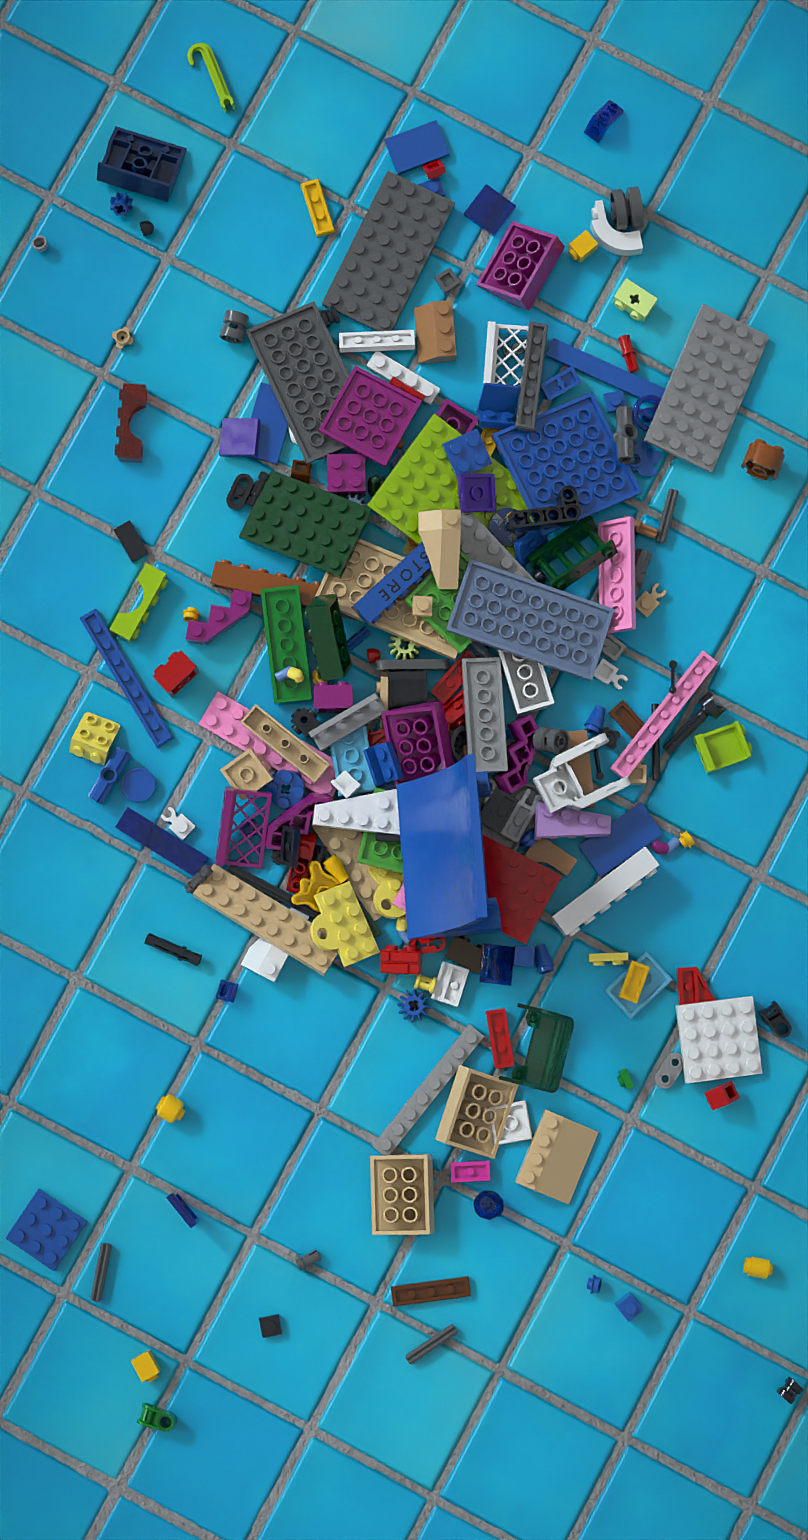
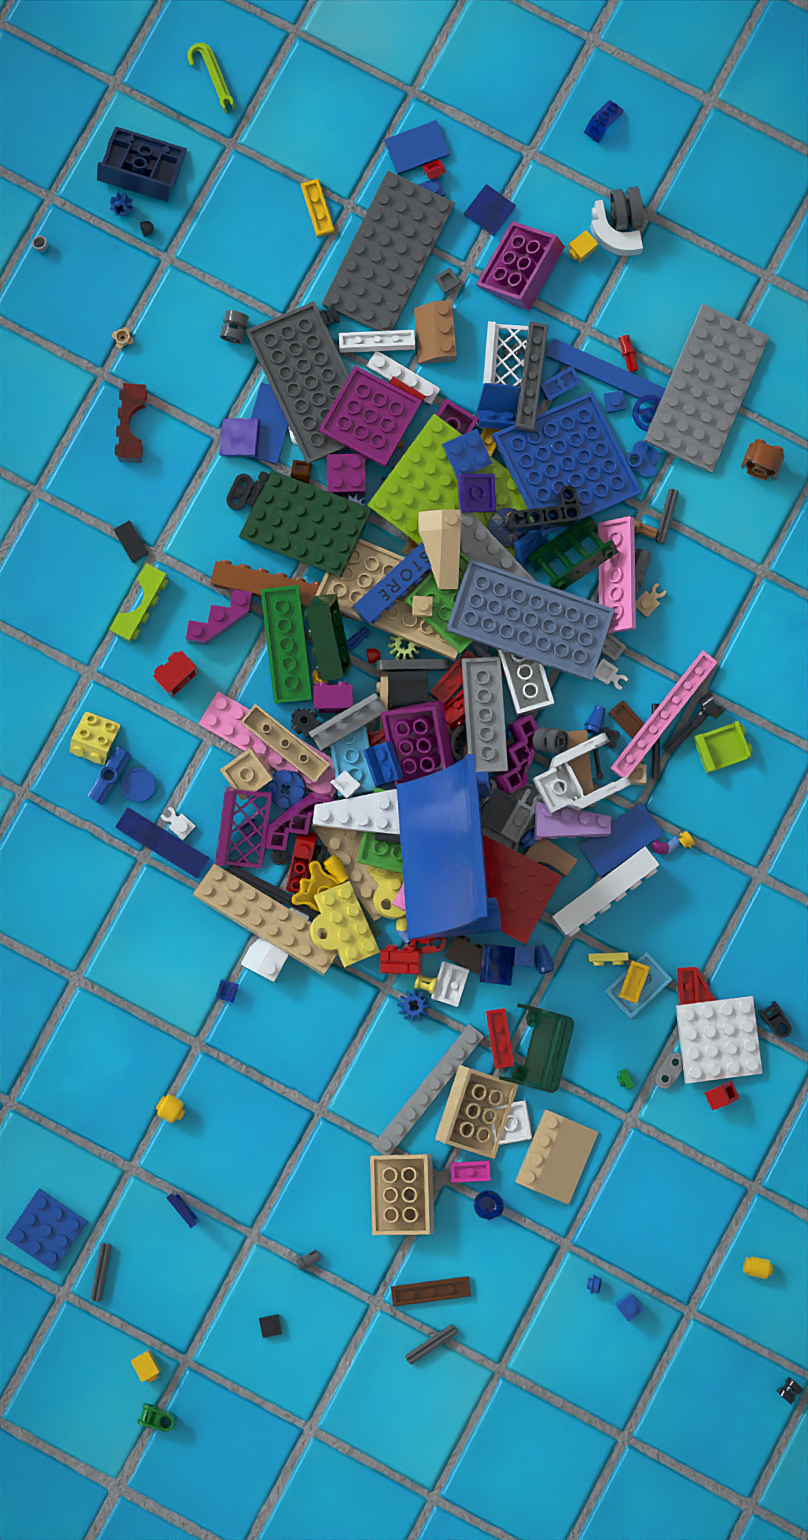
blue tile [80,608,174,748] -> none
black pin [144,933,202,967] -> none
yellow plate [182,607,201,622] -> none
dark grey axle [185,865,213,894] -> none
arm [275,666,304,683] -> none
black plate [280,825,301,868] -> none
dark green arm [368,475,381,497] -> none
black plate [532,569,549,585] -> none
yellowish green brick [612,278,658,322] -> none
dark grey piece [613,406,638,464] -> none
black hinge [669,660,677,694] -> none

